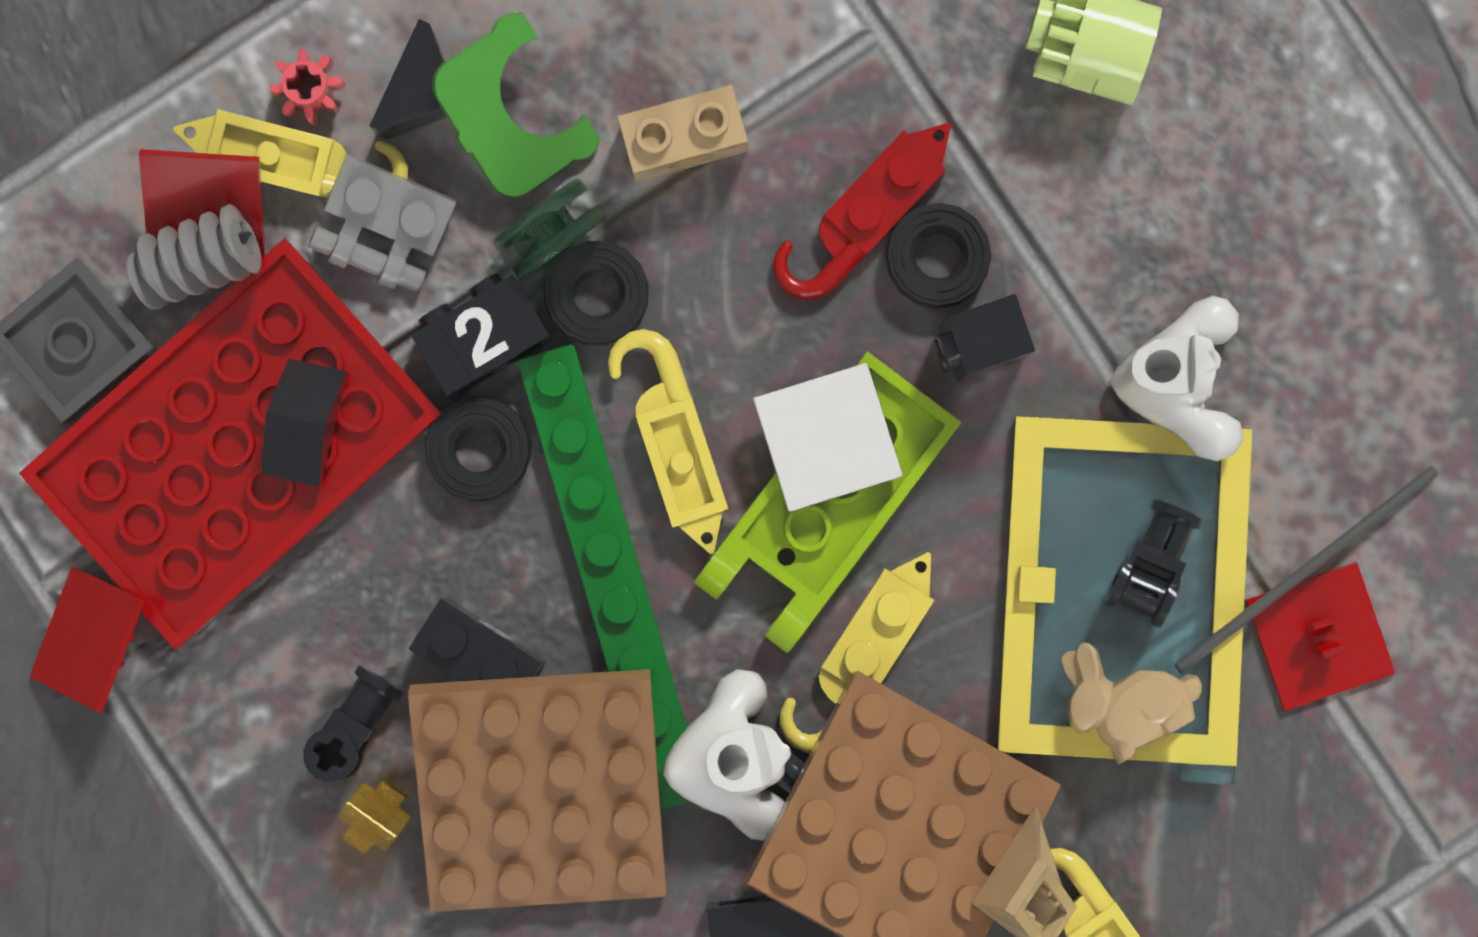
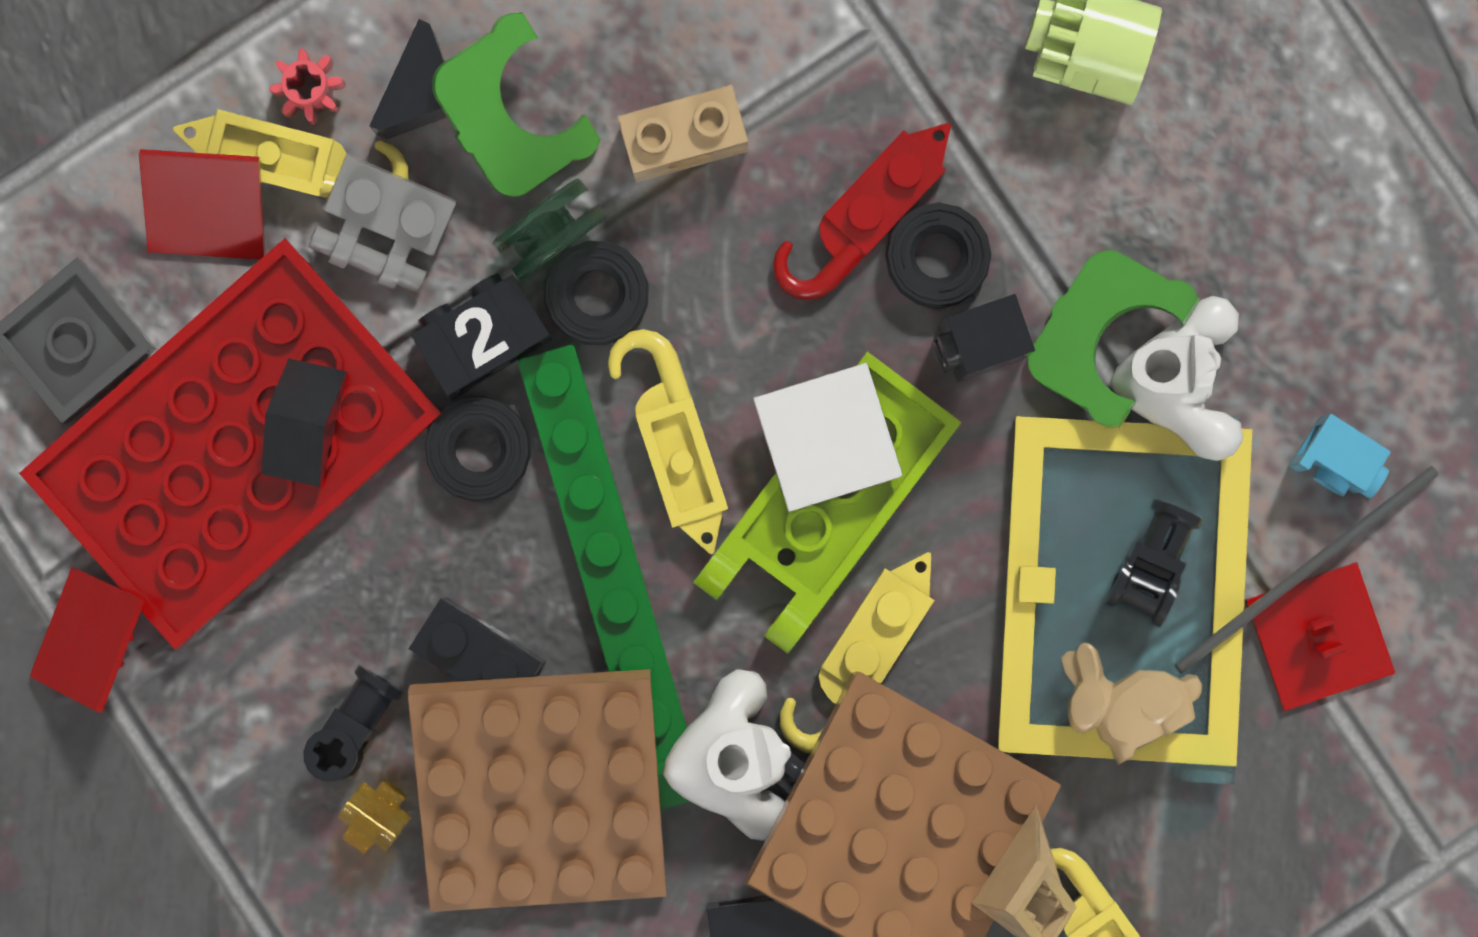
light grey piece [126,204,262,310] -> none
none -> bright green piece [1028,250,1200,428]
none -> medium azure brick [1288,413,1391,499]

